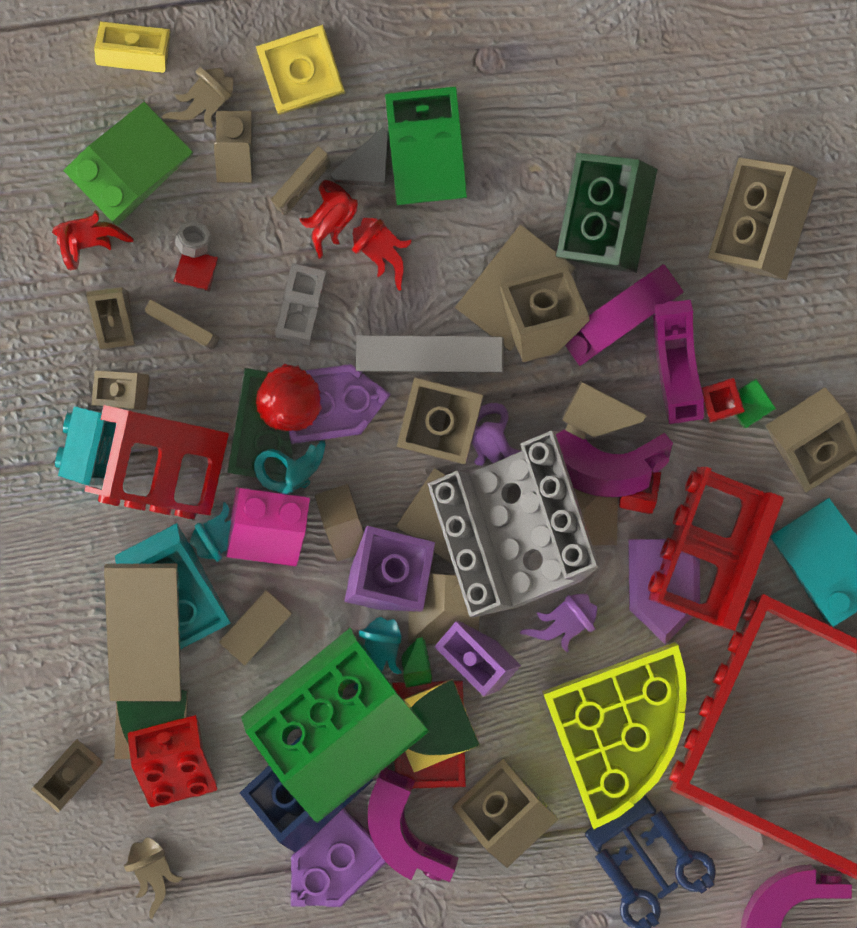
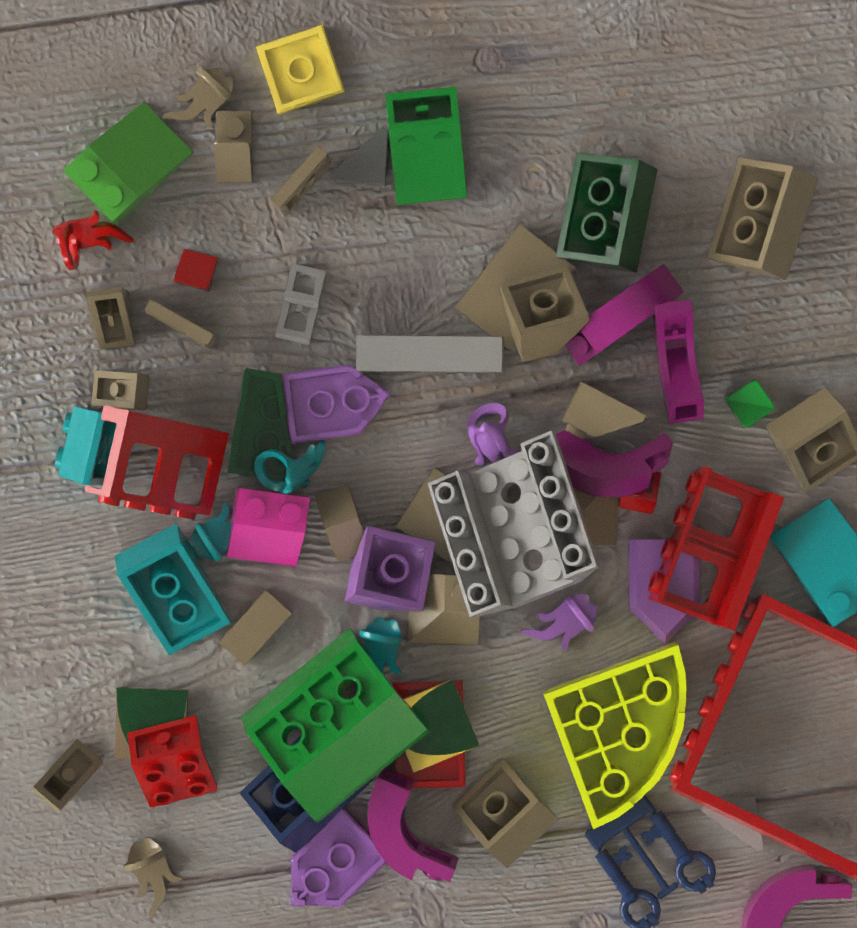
light yellow slope [94,21,170,73] -> none
dark tan tile [104,564,182,701] -> none
light grey tile [175,221,212,258] -> none
red hair [256,364,322,431] -> none
red piece [299,180,358,259] -> none
red piece [351,217,412,291] -> none
dark tan slope [397,377,484,465] -> none
green slope [401,637,433,688] -> none
medium lavender slope [434,621,521,696] -> none
red slope [701,378,745,424] -> none

